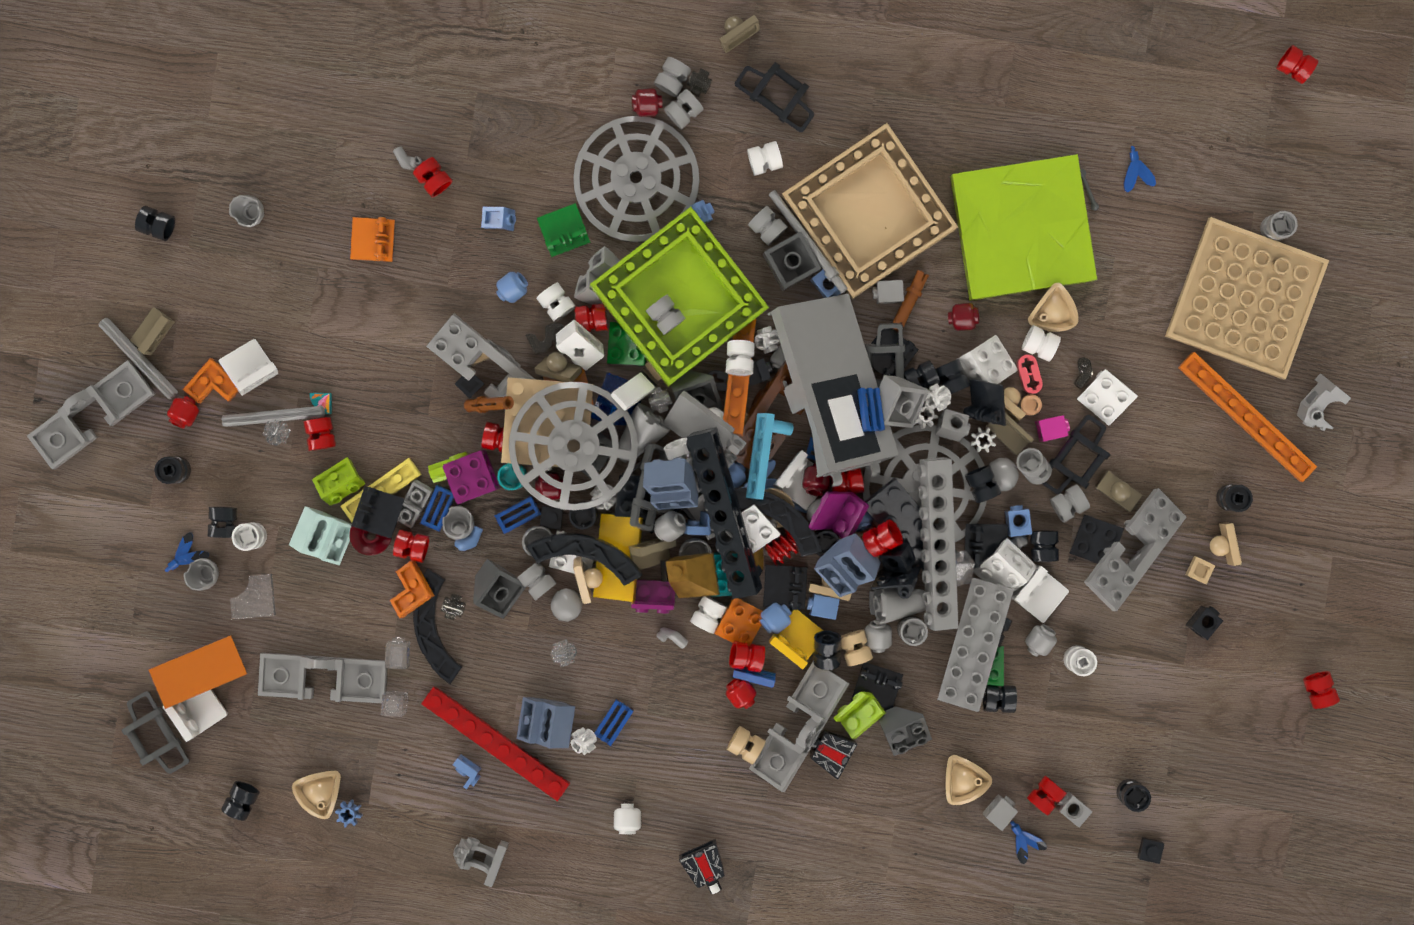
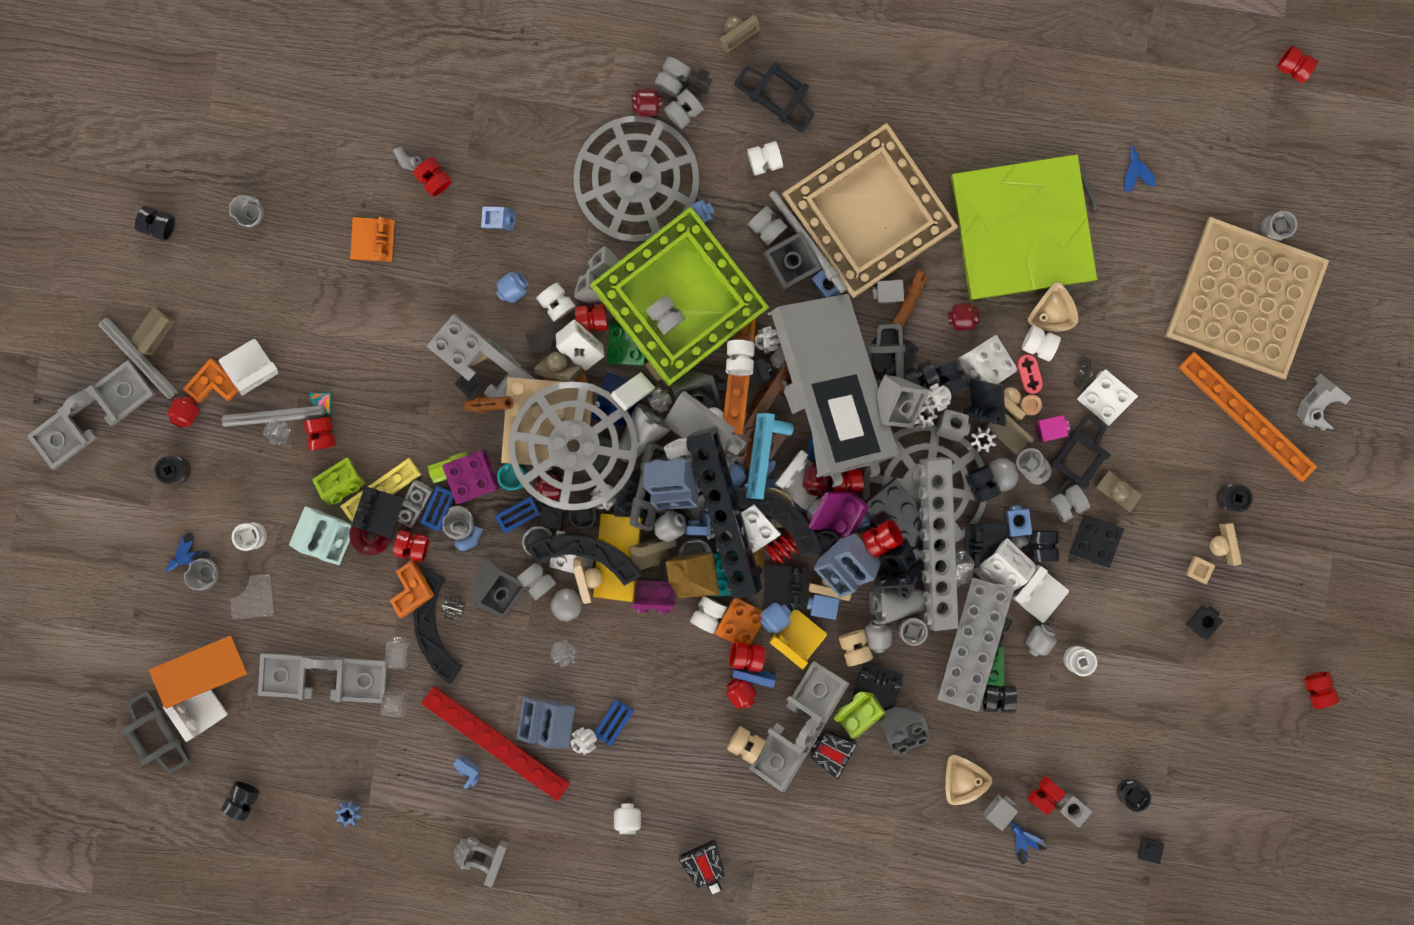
black wheel [207,507,237,538] -> none
tan hat [292,771,341,819] -> none
red wheel [481,422,504,452] -> none
green hinge [537,203,591,257] -> none
light grey arm [656,627,688,649] -> none
black wheel [813,630,842,670] -> none
blue tile [857,388,885,431] -> none
light grey plate [1084,488,1186,611] -> none

